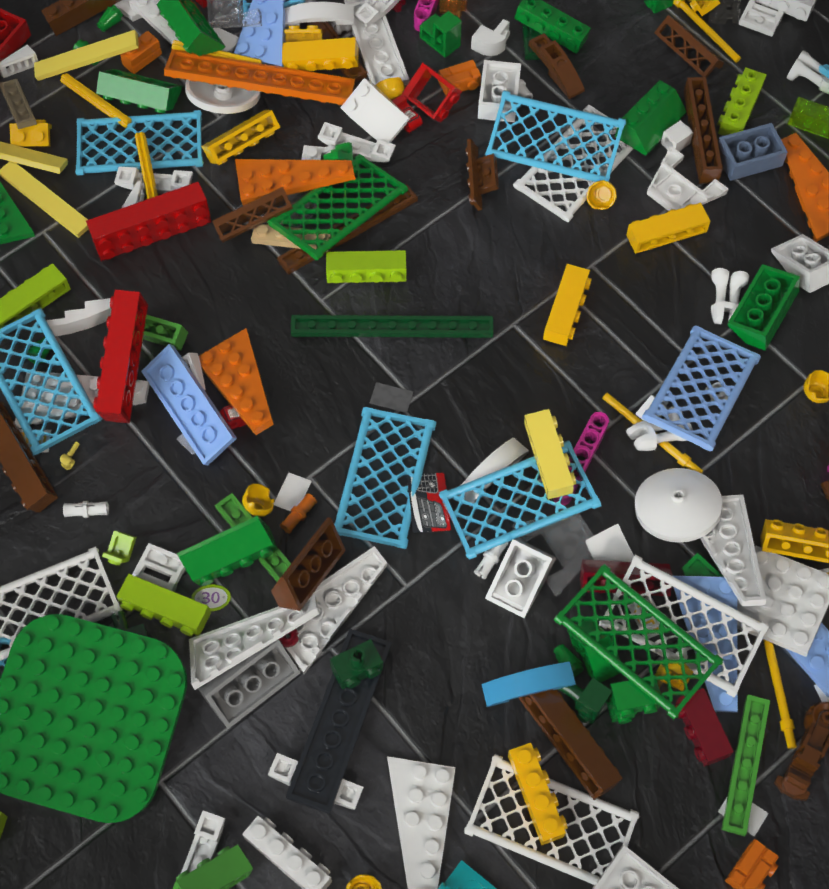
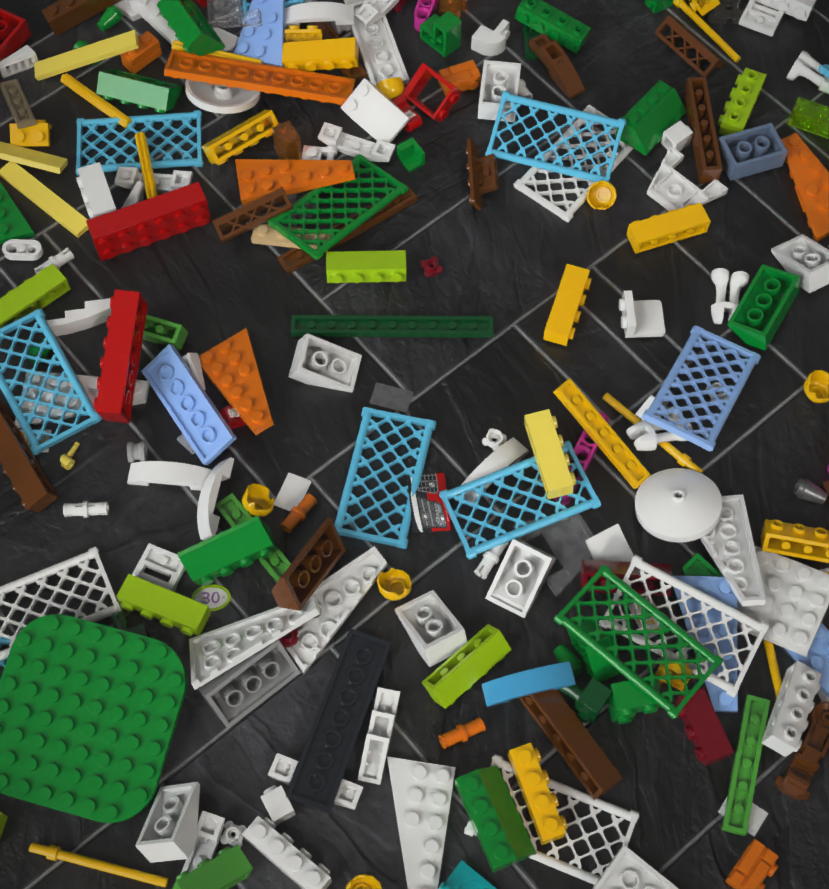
lime bracket [102,530,136,565] -> none
green bracket [323,142,353,162] -> none
dark green brick [330,639,383,689] -> none
none -> white plate [2,239,43,261]
none -> yellow bar [29,842,169,888]
none -> white pin [34,248,74,274]
none -> white brick [76,162,116,219]
none -> light grey wheel [127,441,147,463]
none -> white slope [127,461,212,491]
none -> white slope [135,782,200,863]
none -> white slope [197,457,234,541]
none -> white plate [220,821,246,847]
none -> white brick [260,785,296,825]
none -> clear orange brick [272,120,302,160]
none -> white slope [288,333,362,393]
none -> white slope [358,687,401,785]
none -> yellow hair [377,568,412,601]
none -> white slope [395,590,467,667]
none -> green panel [397,137,425,172]
none -> dark red plate [420,257,443,277]
none -> lime brick [422,624,512,709]
none -> orange pin [438,717,486,749]
none -> green slope [455,765,537,873]
none -> white plate [482,428,507,451]
none -> yellow tile [553,378,651,489]
none -> white bracket [619,290,665,338]
none -> white brick [761,661,822,757]
none -> flat silver cone [793,478,828,504]

